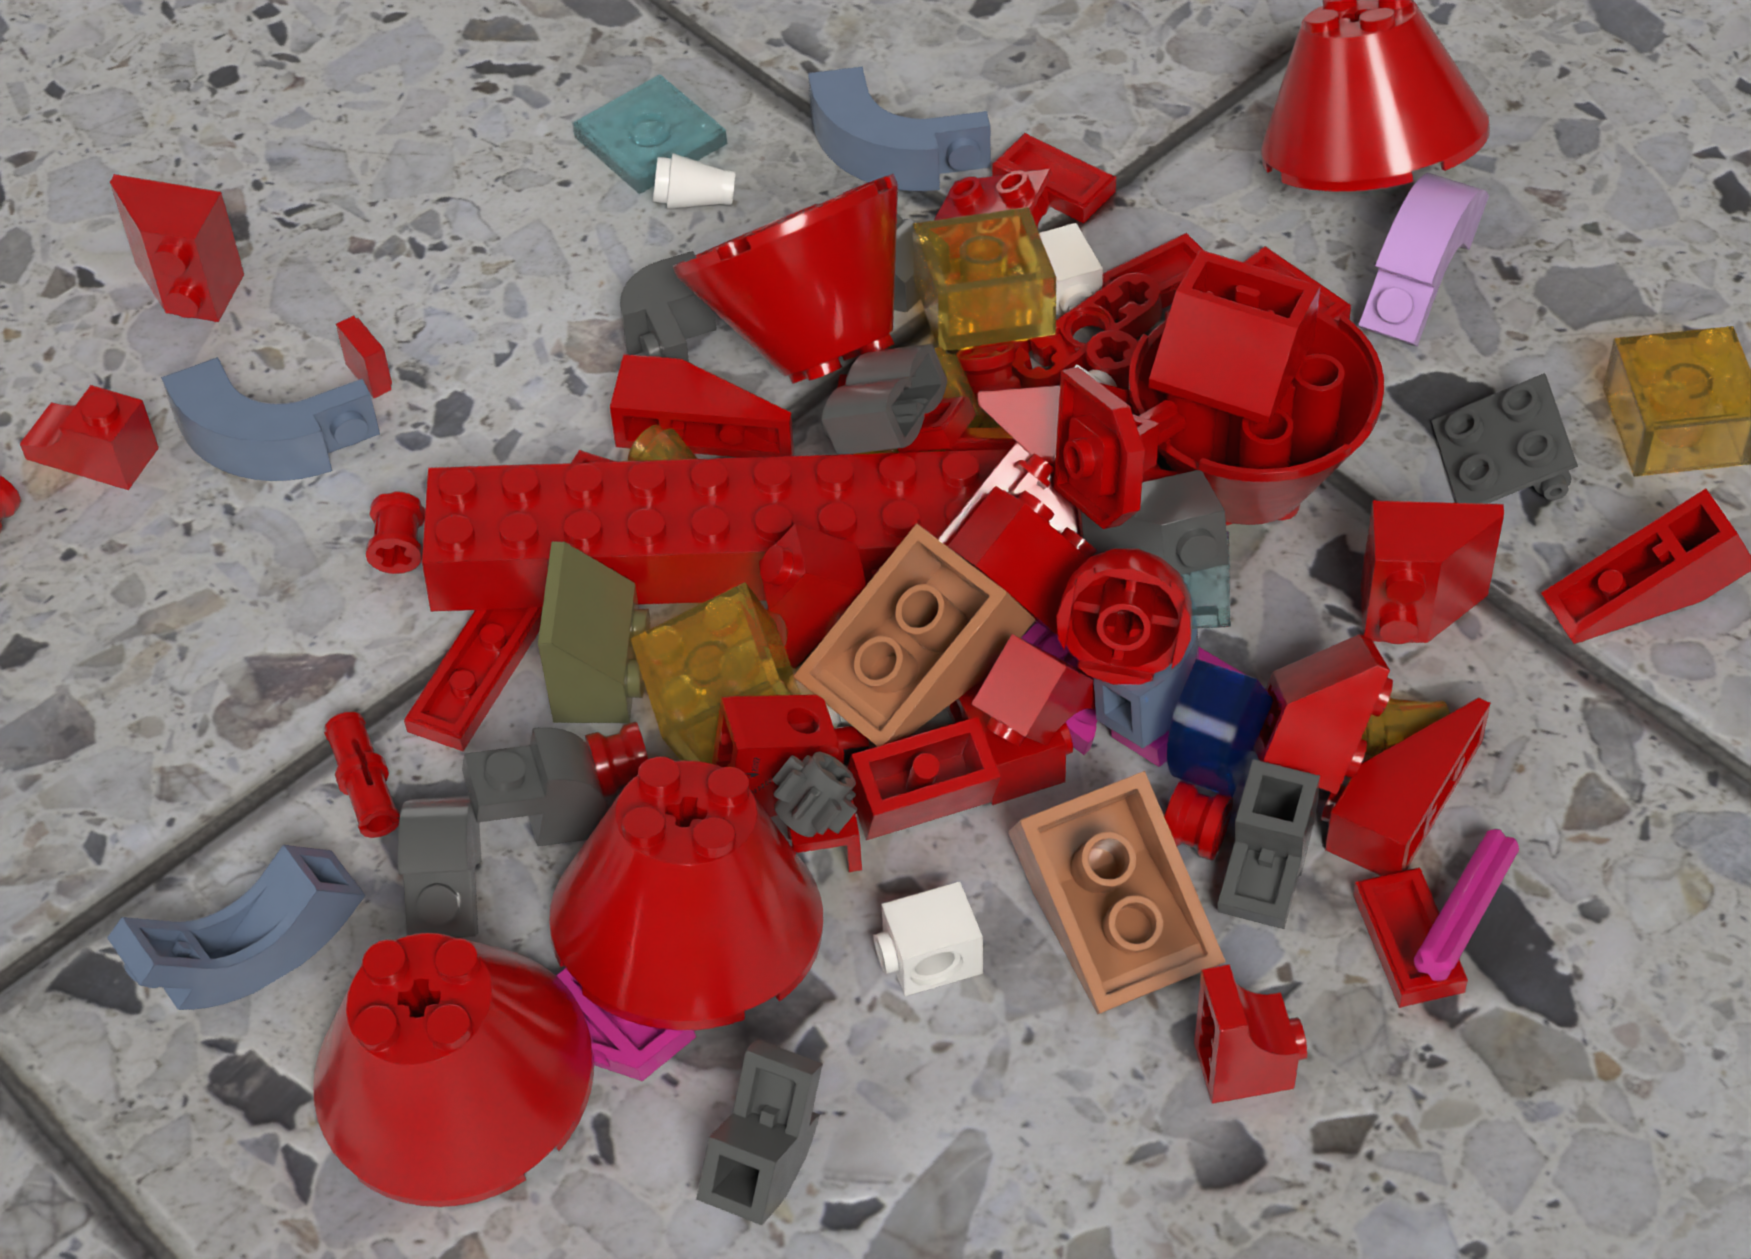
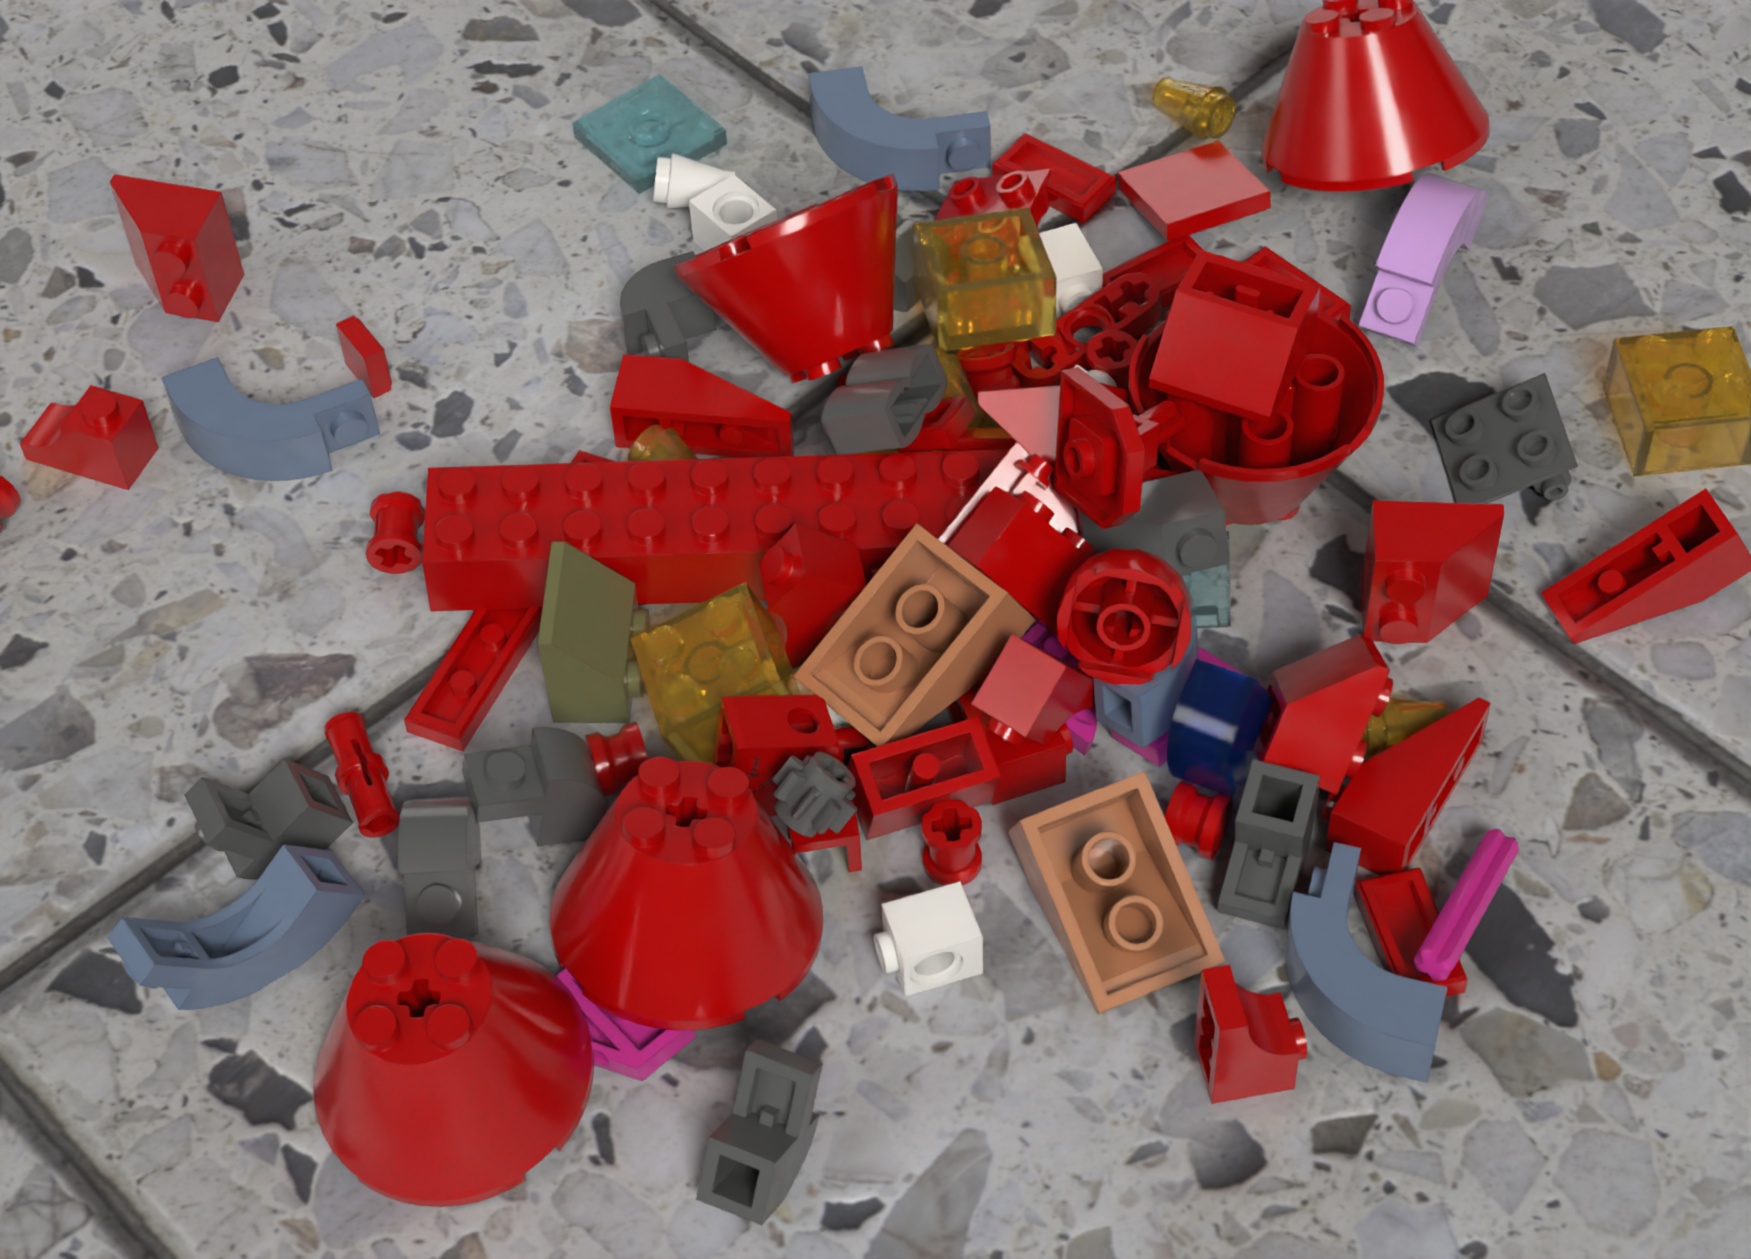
none -> dark grey brick [184,759,353,880]
none -> white brick [689,174,777,251]
none -> red bush [921,799,982,886]
none -> tile [1118,140,1271,242]
none -> clear yellow cone [1152,76,1236,139]
none -> sand blue arch [1285,842,1447,1083]

